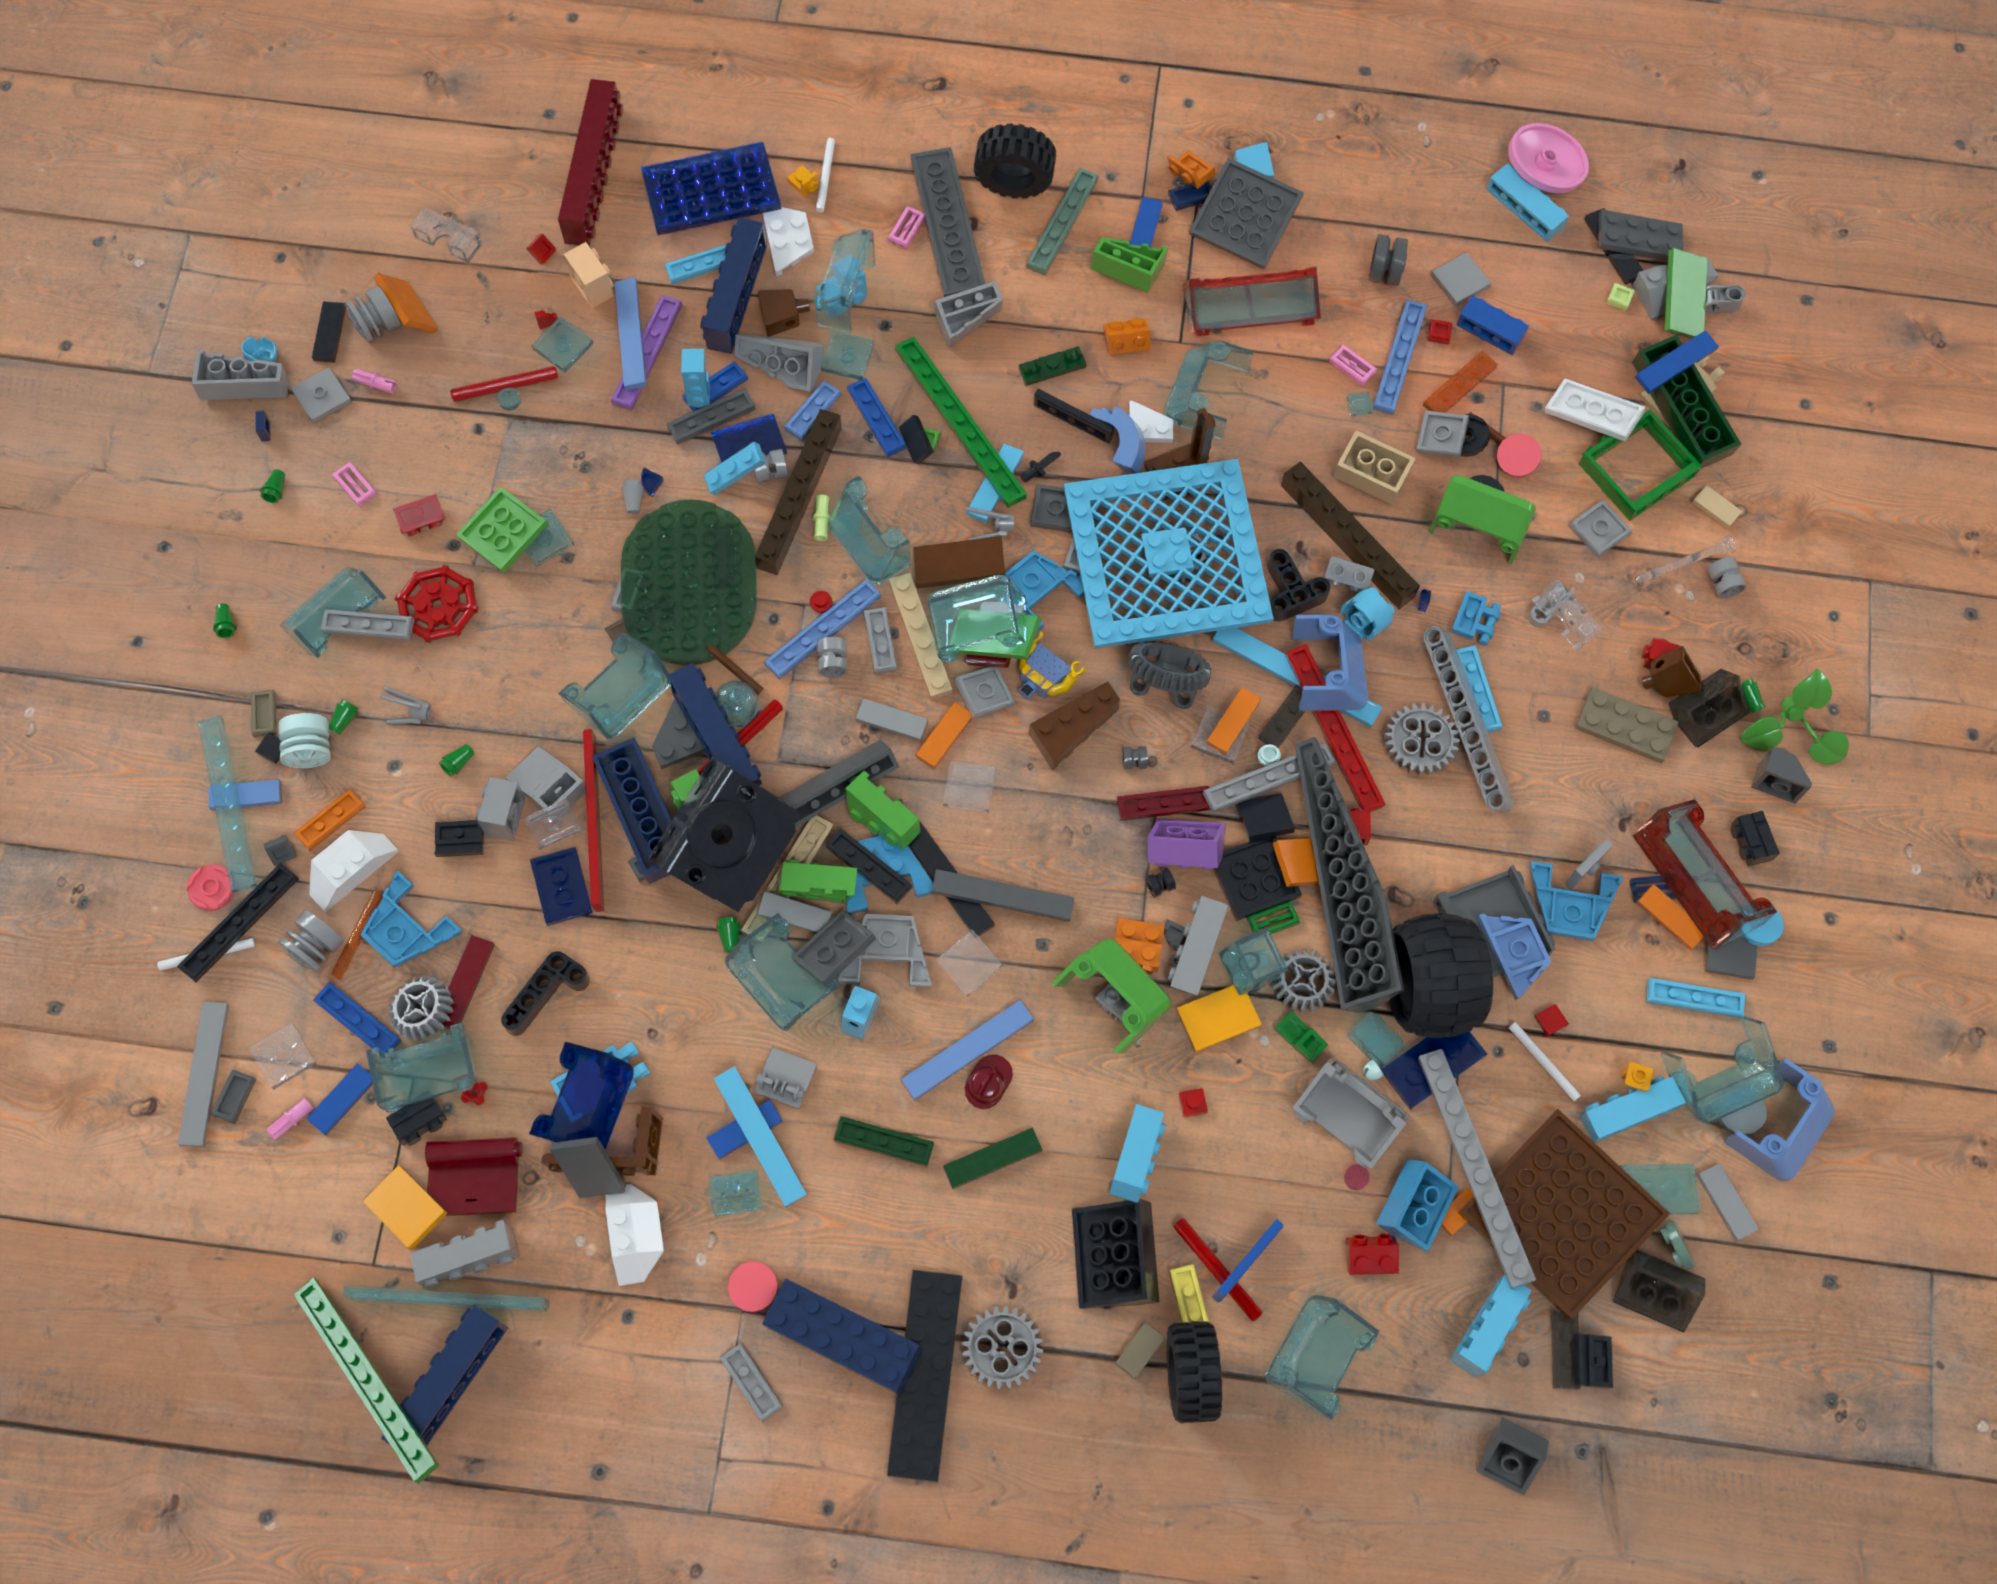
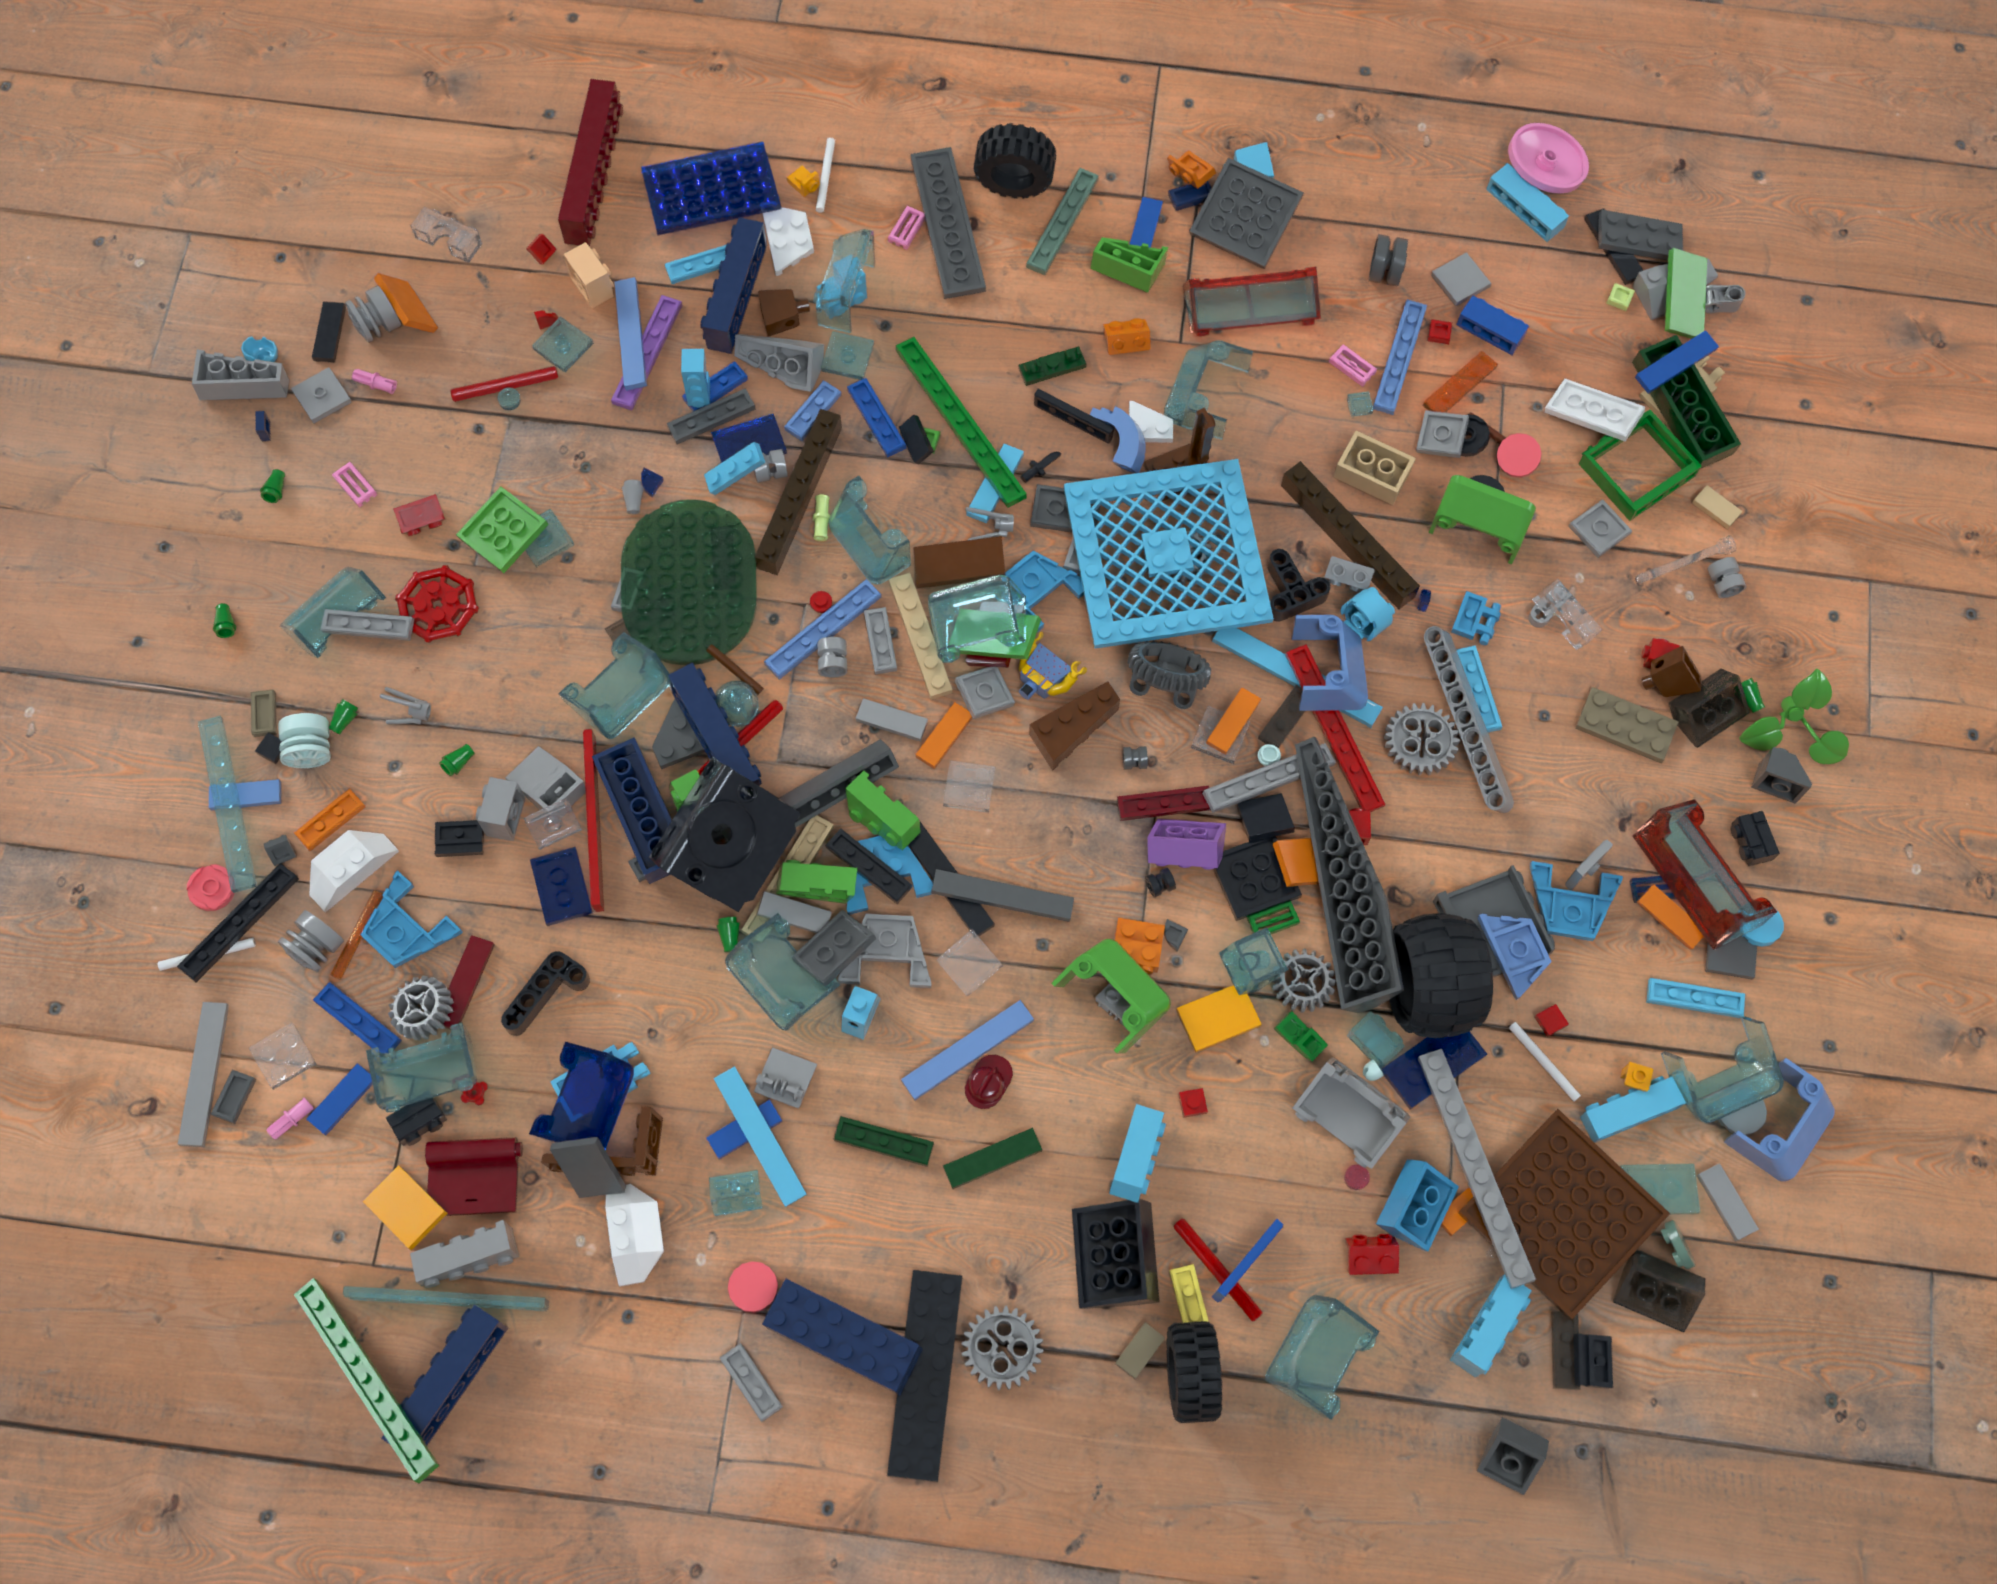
light grey wedge [934,281,1003,348] -> none
light grey wedge [1168,896,1229,996] -> none

